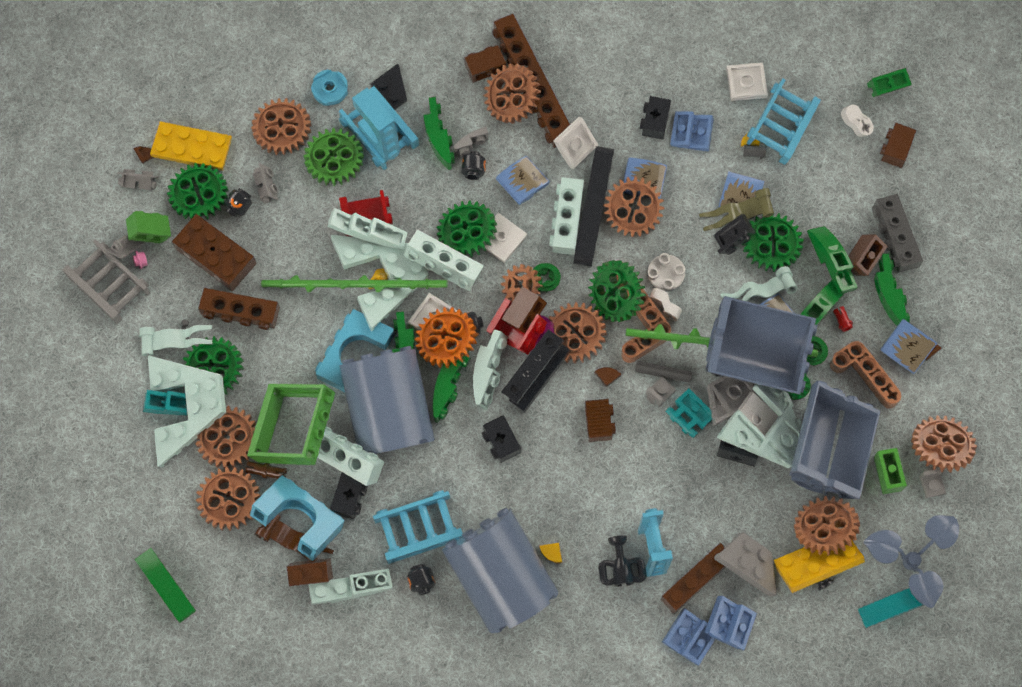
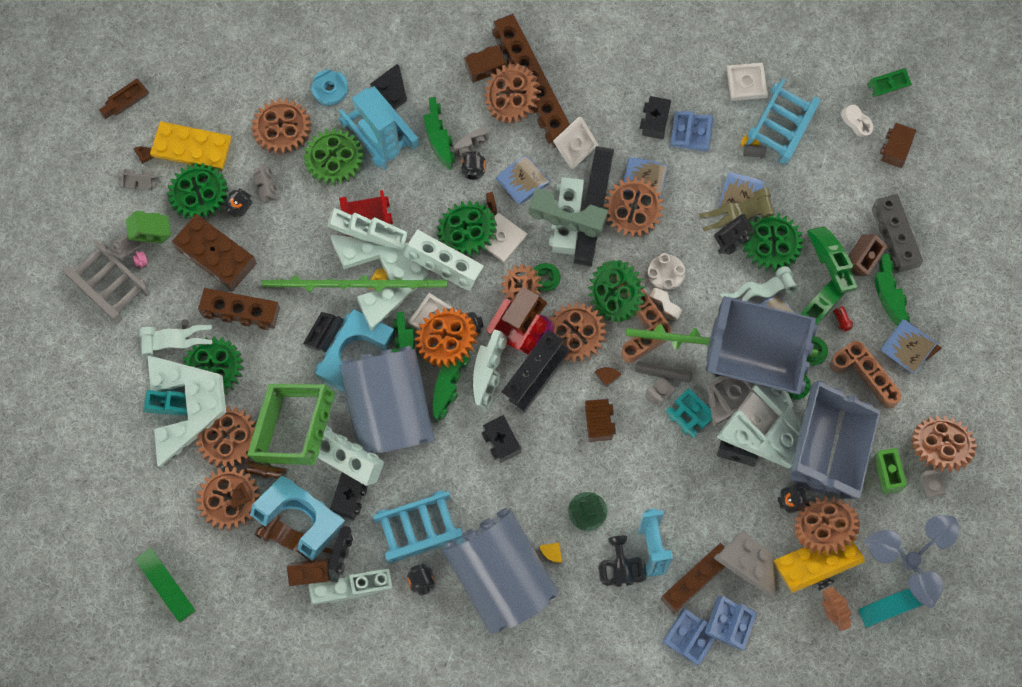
none -> reddish brown hinge [99,78,149,119]
none -> reddish brown tile [231,482,251,509]
none -> black plate [303,312,344,353]
none -> black hinge [328,525,353,582]
none -> reddish brown tile [486,192,497,215]
none -> sand green arch [528,188,608,237]
none -> clear green tile [568,492,608,532]
none -> black head [777,485,808,513]
none -> nougat gear [822,587,852,631]

